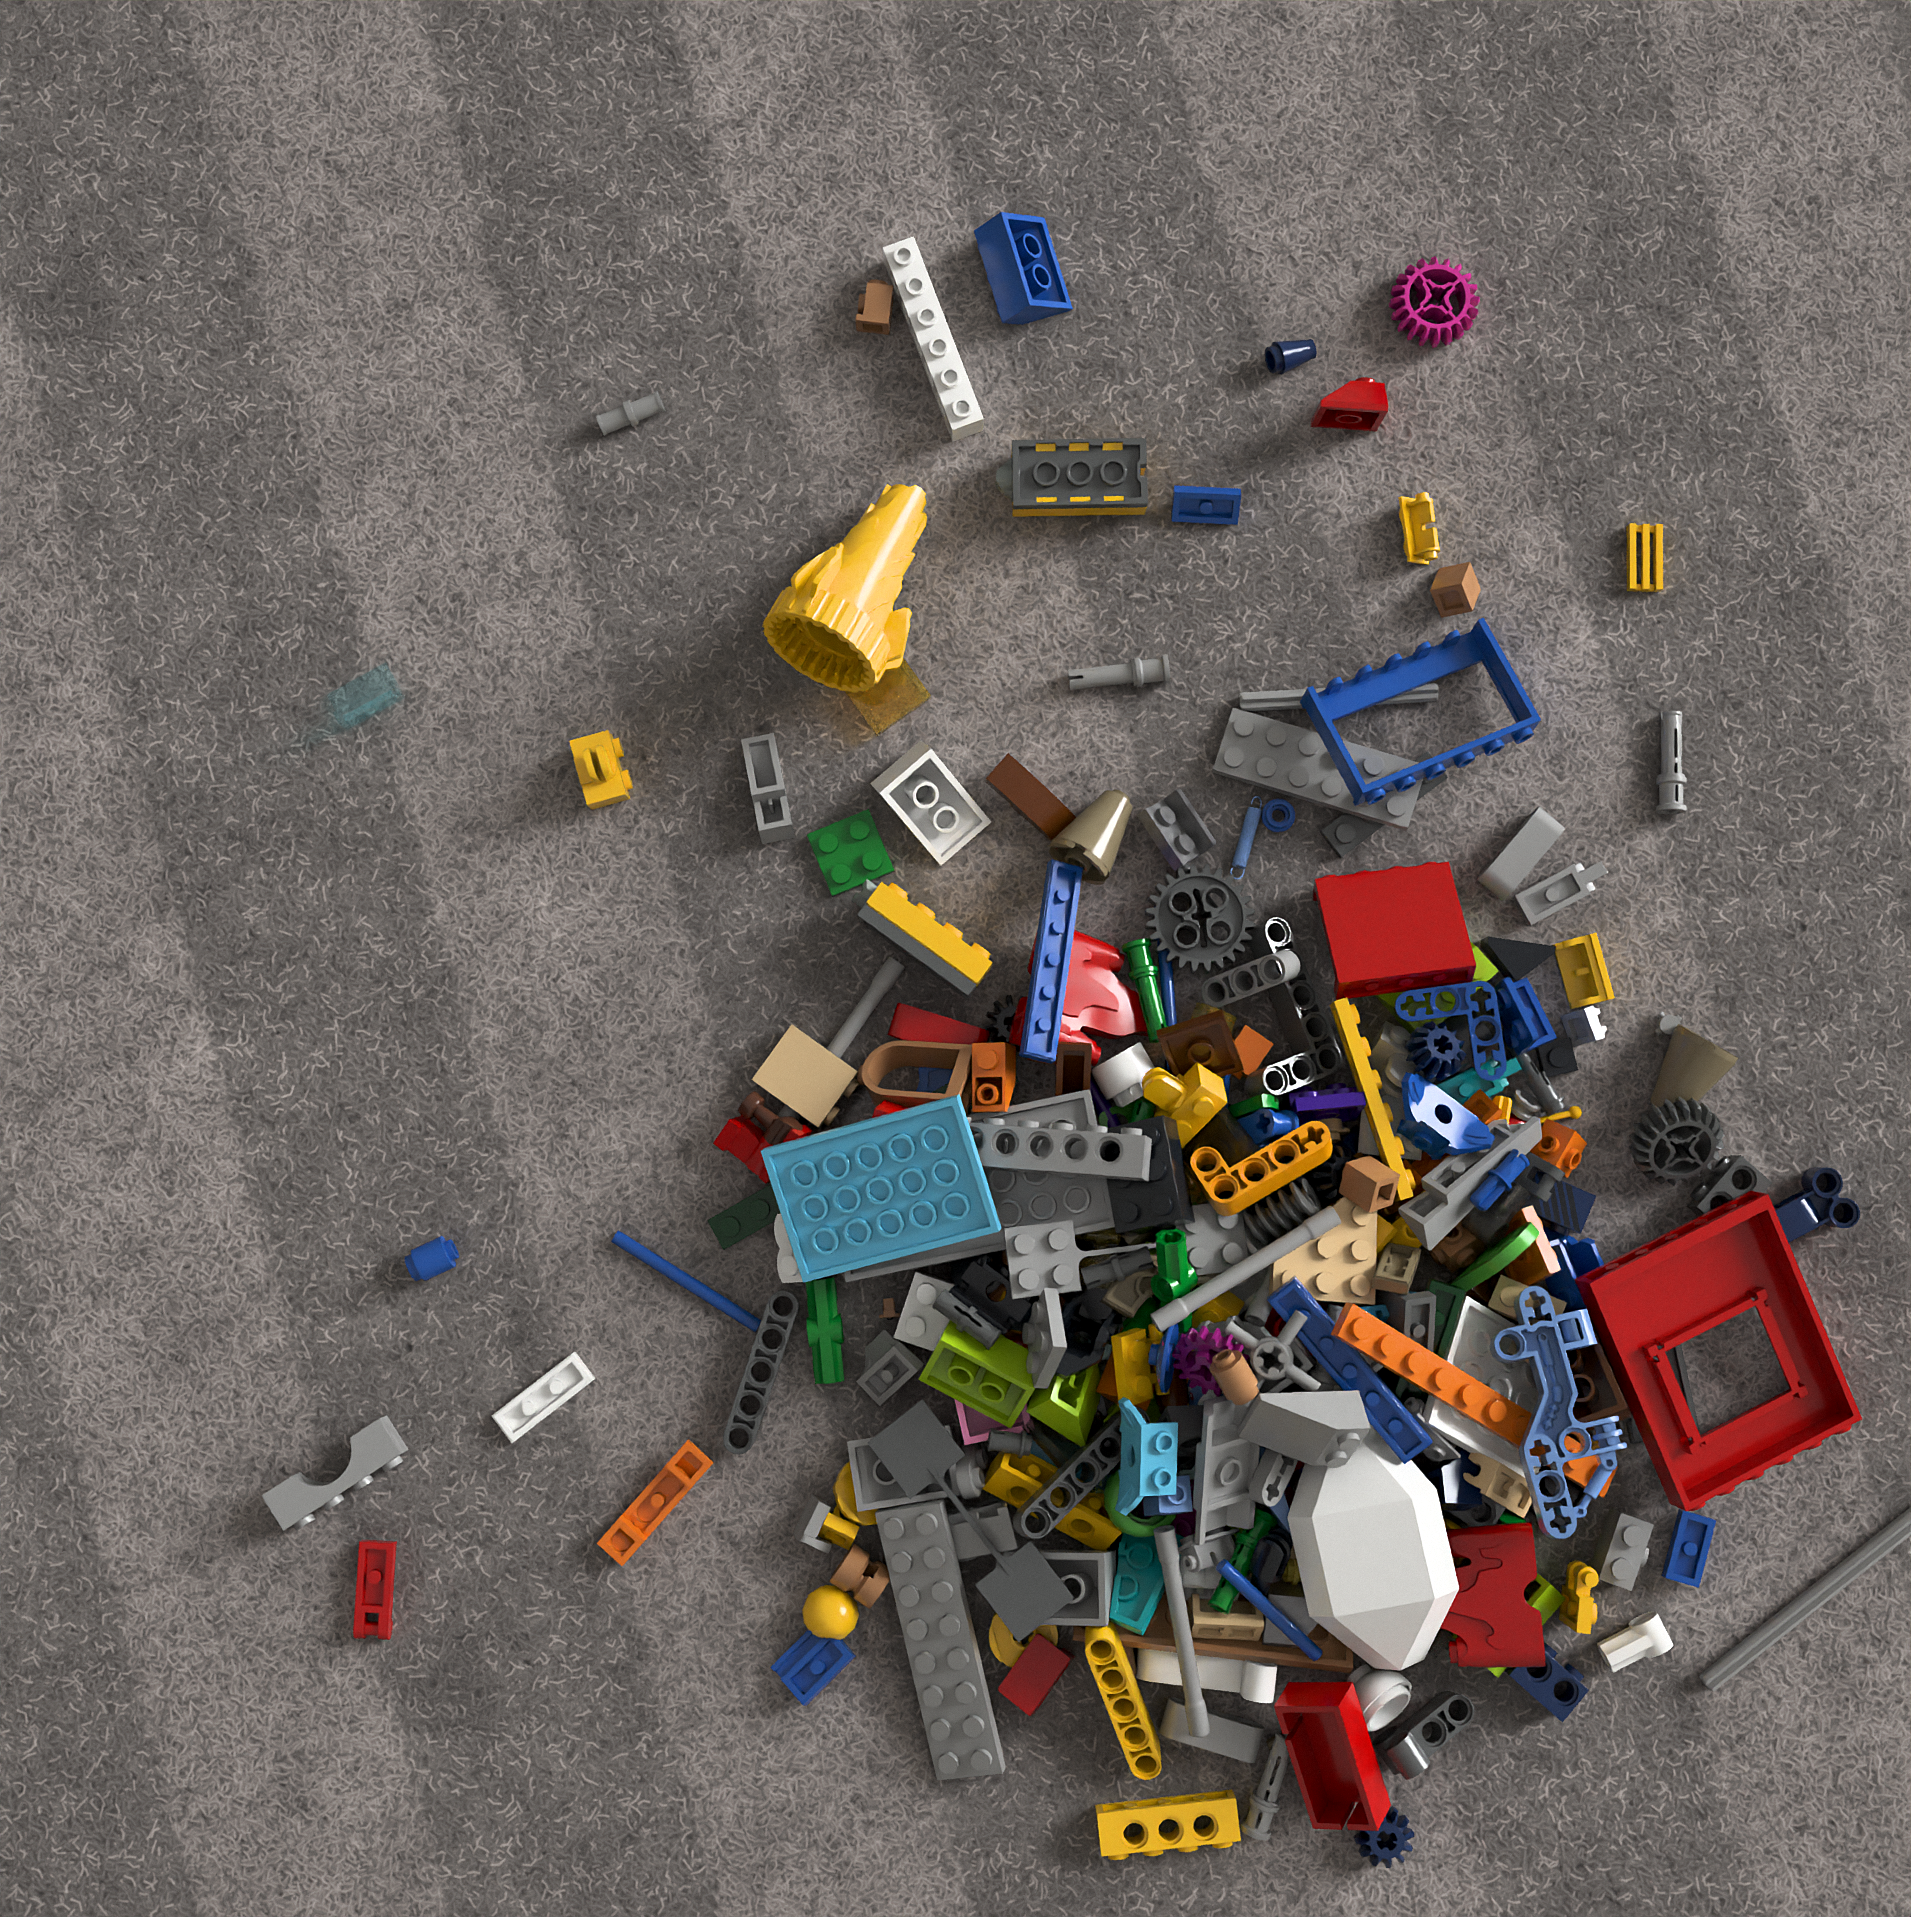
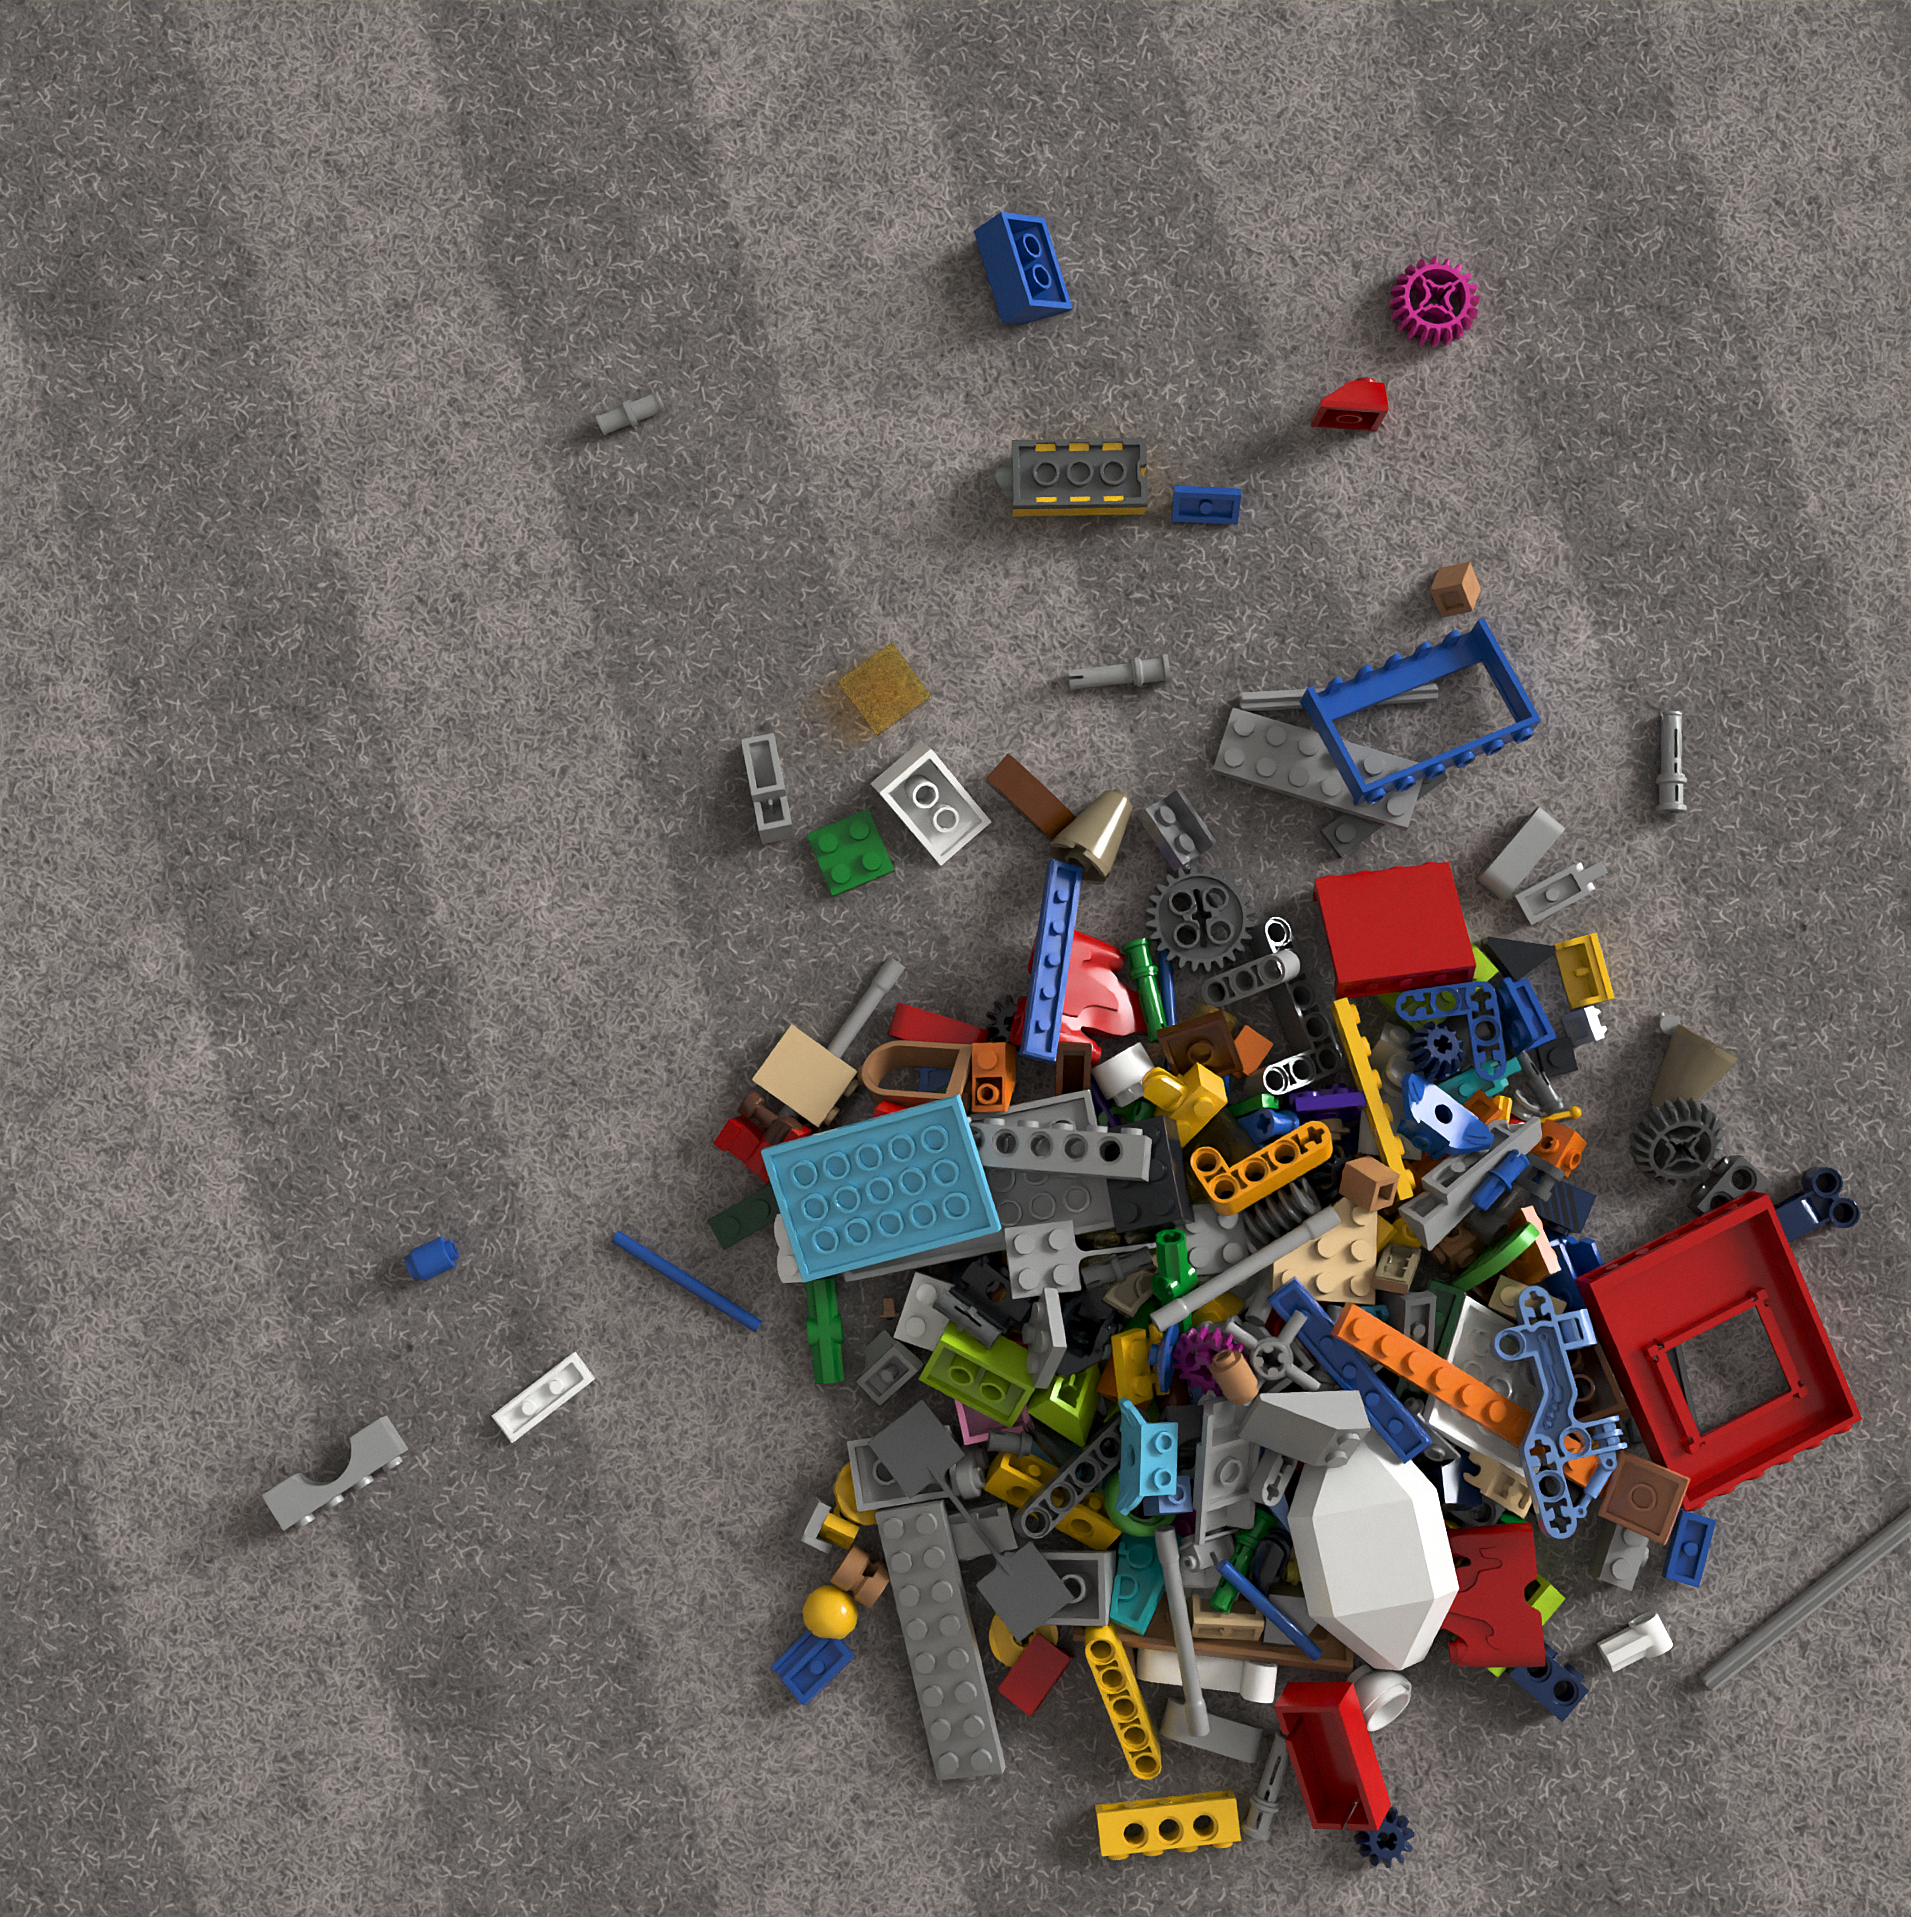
clear light blue panel [327,662,406,730] -> none
red plate [353,1540,397,1640] -> none
yellow brick [569,730,633,810] -> none
orange slope [597,1439,714,1566] -> none
dark grey beam [723,1289,800,1455] -> none
yellow cone [762,484,927,692] -> none
yellow piece [851,879,993,1000] -> none
medium nougat brick [856,279,894,335] -> none
white brick [883,236,984,442] -> none
light blue piece [1230,796,1262,880] -> none
blue plate [1261,799,1295,833] -> none
dark blue cone [1265,339,1317,375] -> none
dark grey piece [1372,1691,1474,1780] -> none
yellow hinge [1398,492,1440,565] -> none
yellow plate [1559,1560,1599,1634] -> none
yellow tile [1626,523,1663,592] -> none
none -> nougat tile [1597,1449,1691,1545]

